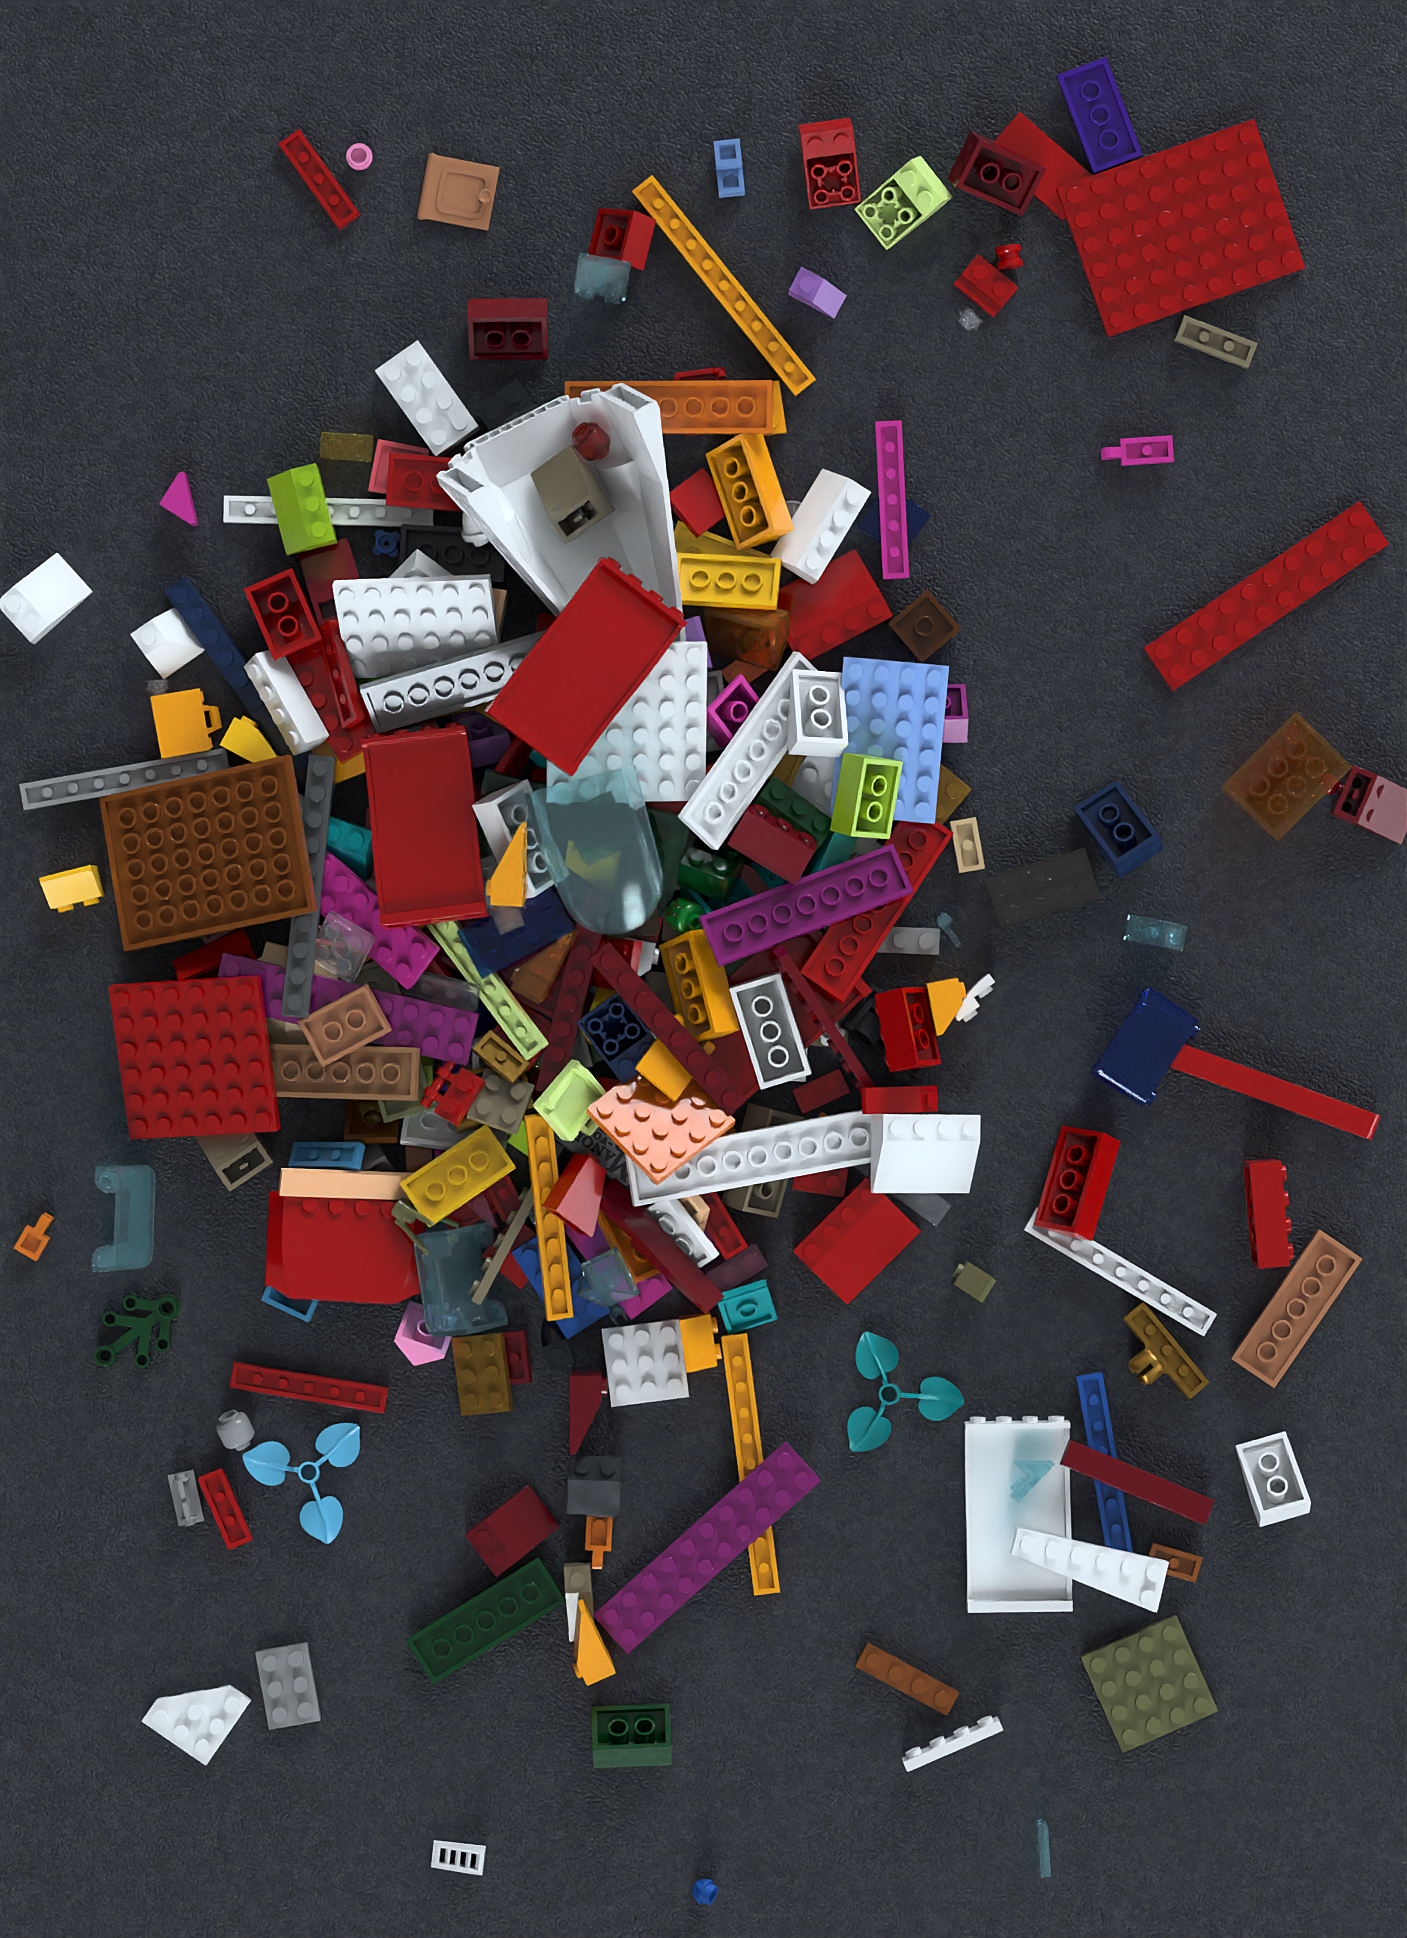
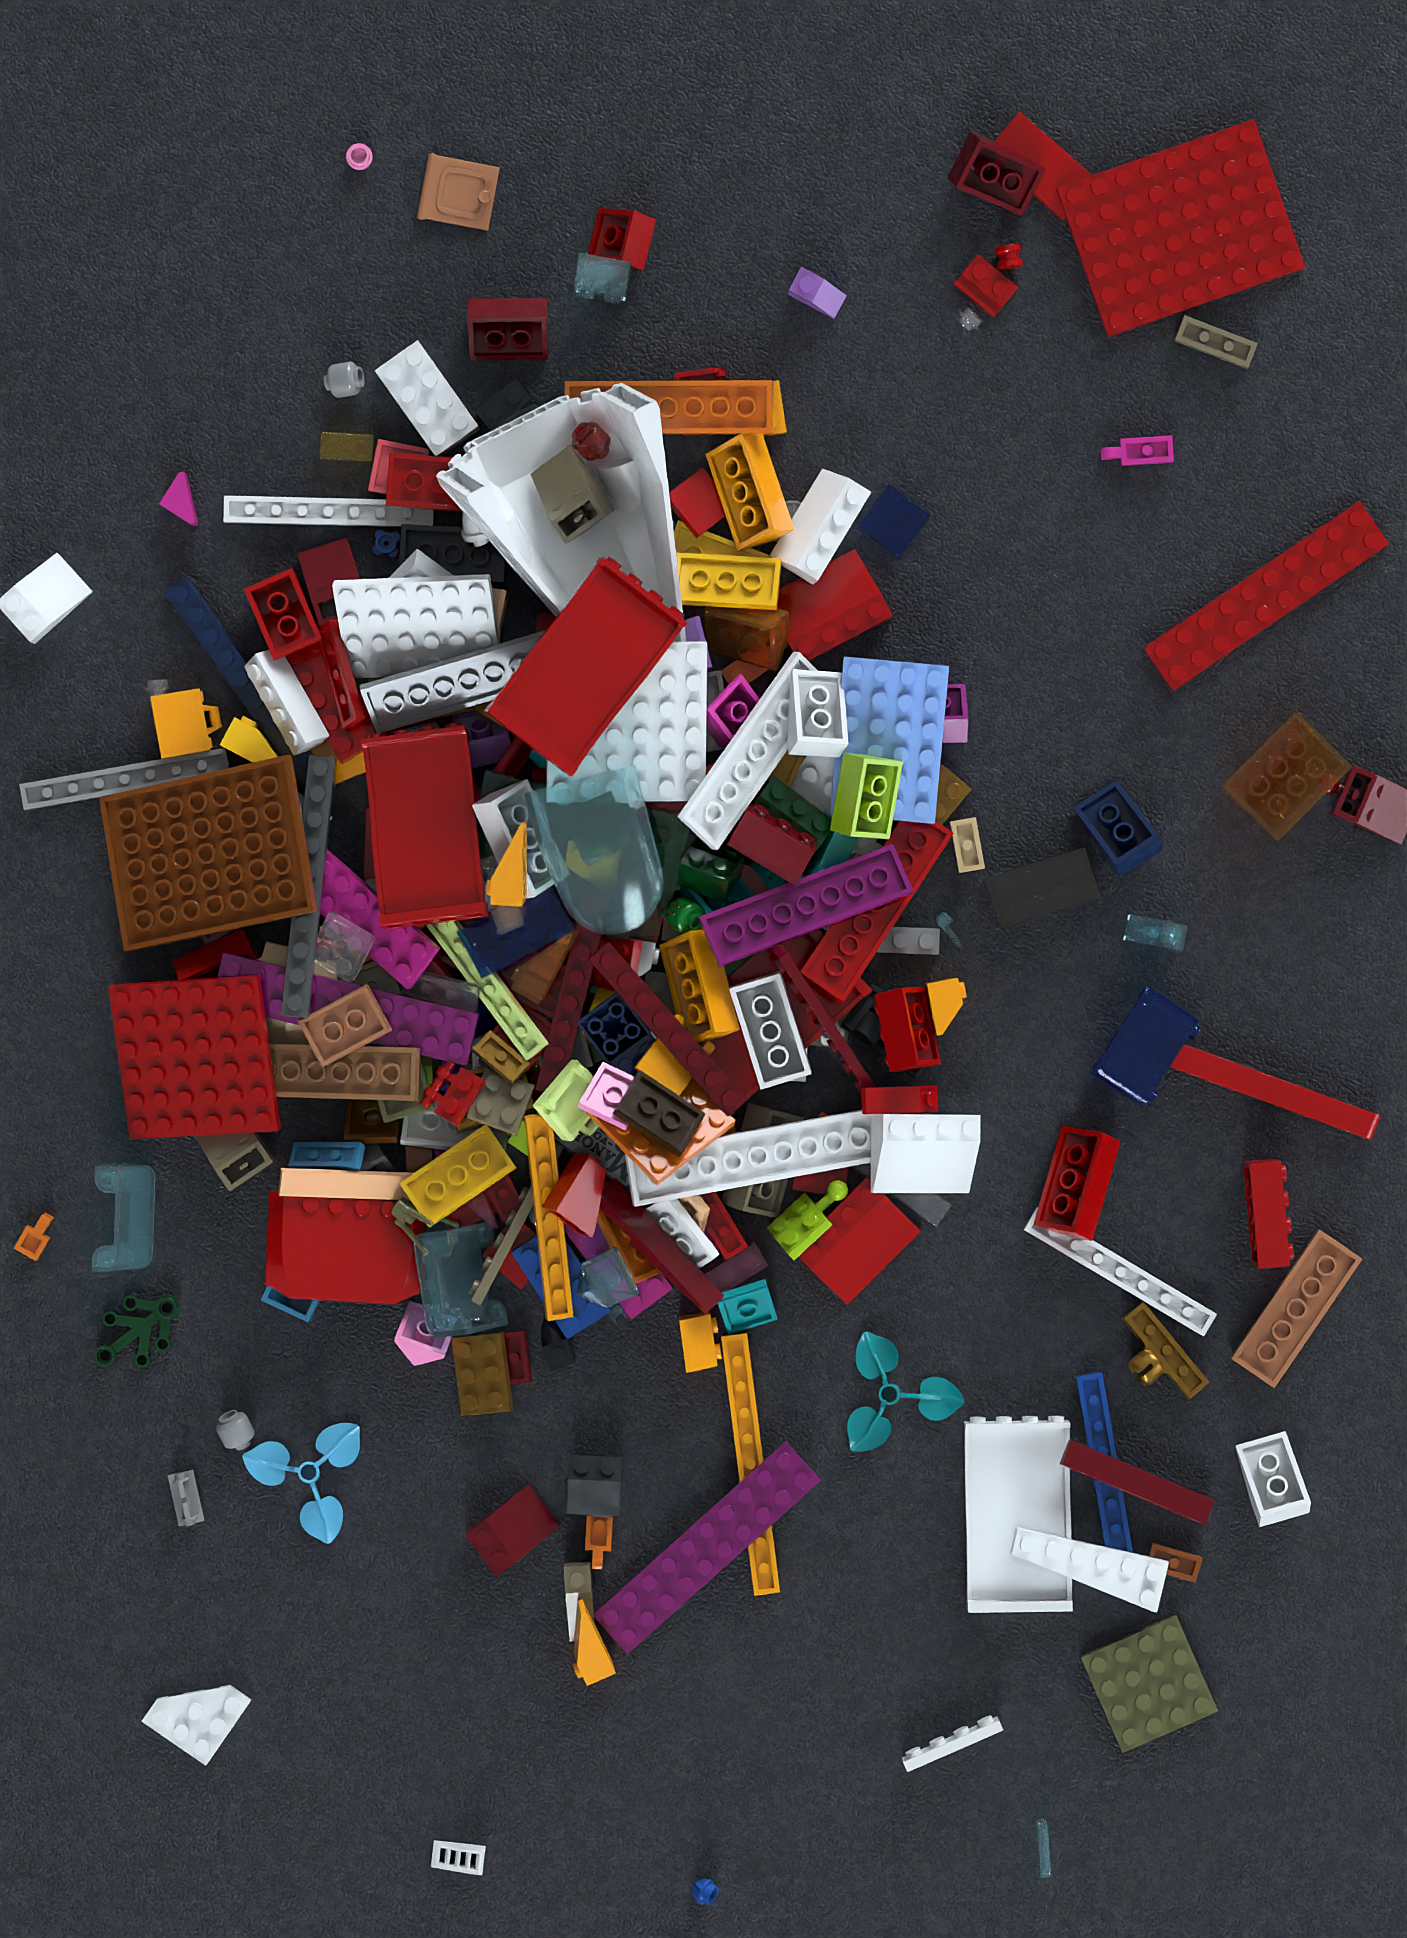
yellow slope [39,865,105,913] -> none
white slope [130,607,205,679] -> none
red plate [197,1467,253,1550] -> none
red tile [229,1361,389,1414] -> none
light grey plate [255,1642,321,1730] -> none
lime slope [267,463,338,556] -> none
red tile [278,129,360,230] -> none
teal slope [327,817,374,882] -> none
dark green plate [406,1556,566,1684] -> none
dark red slope [570,1371,607,1455] -> none
dark green slope [592,1704,672,1768] -> none
white plate [601,1318,689,1407] -> none
light orange plate [632,175,816,397] -> none
medium blue slope [713,139,745,198] -> none
red plate [792,1069,850,1114] -> none
red slope [798,118,861,210] -> none
yellowish green slope [855,156,953,250] -> none
dark orange plate [855,1642,959,1716] -> none
dark pink plate [875,420,909,580] -> none
reddish brown plate [888,589,961,663] -> none
olive slope [952,1260,996,1303] -> none
white slope [955,974,995,1022] -> none
clear light blue slope [1010,1460,1055,1502] -> none
dark purple plate [1056,57,1143,175] -> none
none -> light grey head [324,361,365,398]
none -> bright pink plate [578,1062,634,1130]
none -> dark brown tile [612,1070,706,1157]
none -> lime plate [767,1180,848,1260]

